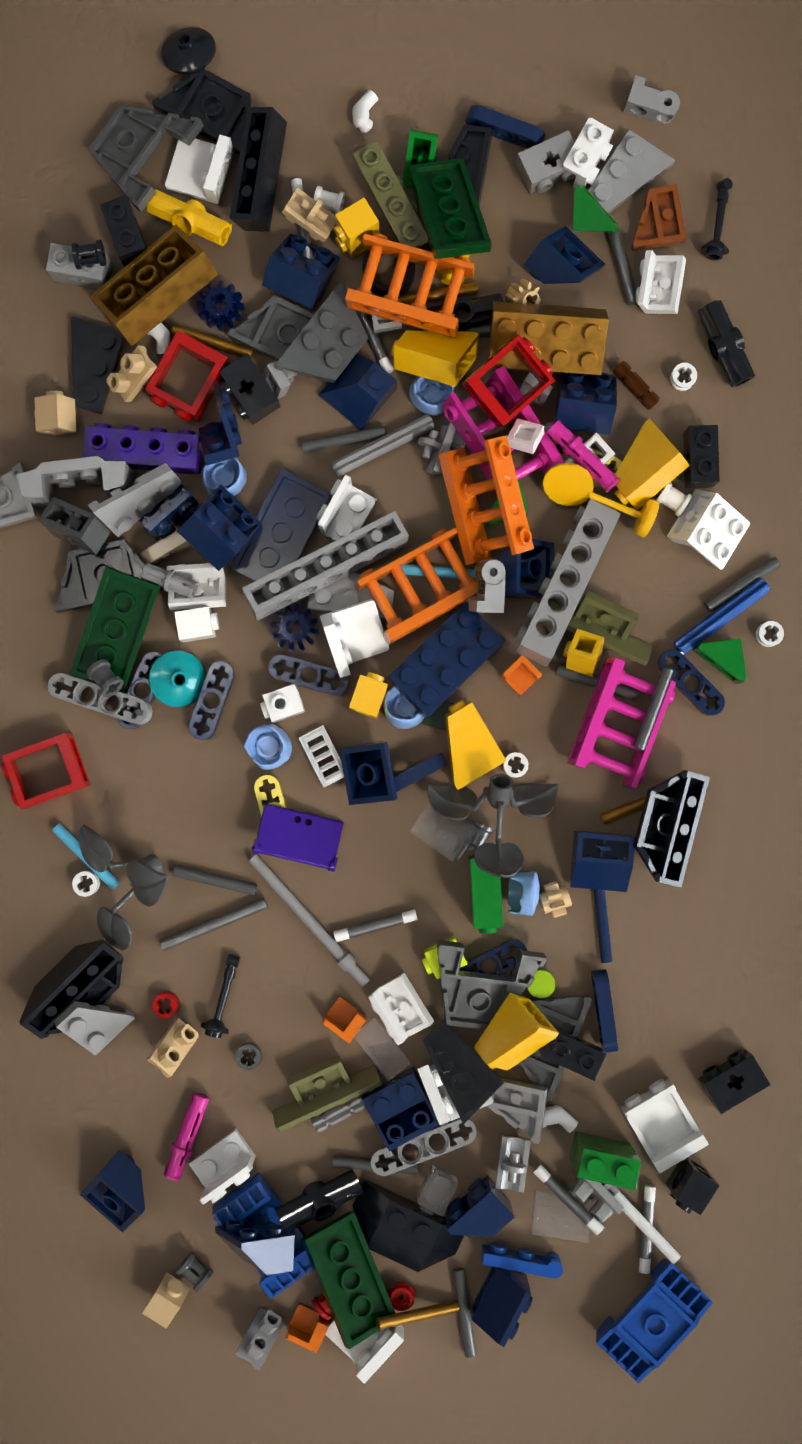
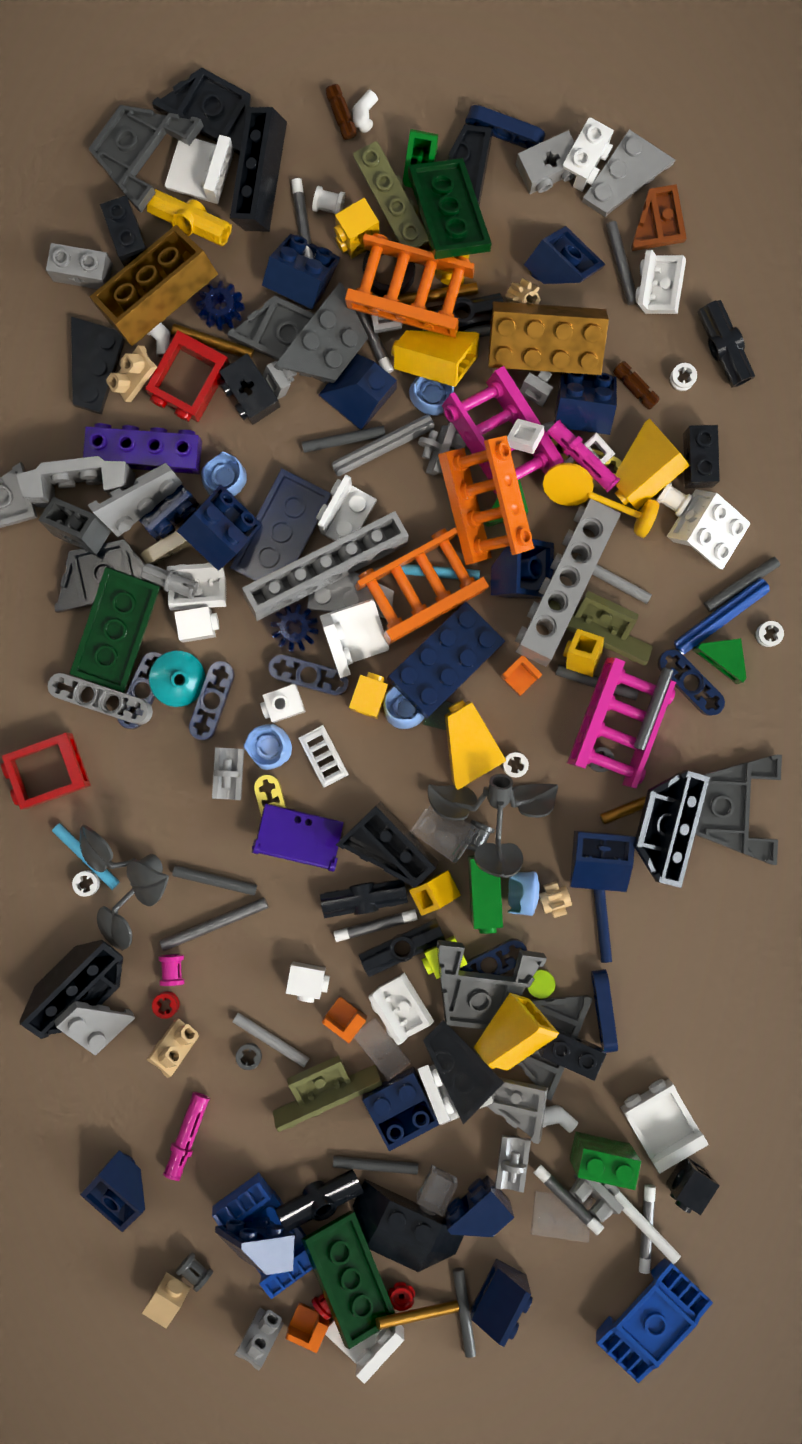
tan brick [34,391,76,436] -> none
black bush [72,239,106,270] -> none
dark grey bush [86,659,124,697] -> none
black dish [161,27,216,74] -> none
white bracket [189,1128,256,1205] -> none
dark blue bracket [199,381,242,465] -> none
black piece [201,954,240,1038] -> none
light grey bar [248,854,370,987] -> none
tan hips [281,187,336,243] -> none
light grey axle [312,1095,365,1132] -> none
dark blue slope [339,741,397,805] -> none
light grey beam [371,1119,477,1176] -> none
dark blue beam [376,752,448,803] -> none
red window [461,335,555,428] -> none
light grey leg [469,559,506,613] -> none
blue plate [481,1242,563,1278] -> none
green slope [573,185,621,232] -> none
light grey leg [623,75,680,124] -> none
black brick [698,1050,770,1114] -> none
black piece [701,178,733,260] -> none
none -> dark pink bush [158,954,184,986]
none -> light grey hips [212,747,244,800]
none -> light grey bar [232,1013,310,1068]
none -> white brick [286,962,330,1003]
none -> black piece [320,879,408,919]
none -> reddish brown axle [326,84,357,140]
none -> black wedge [336,801,439,888]
none -> black piece [359,918,446,977]
none -> yellow brick [409,870,461,916]
none -> light grey bar [575,554,652,604]
none -> dark grey bush [589,747,614,772]
none -> dark grey wing [695,754,782,865]

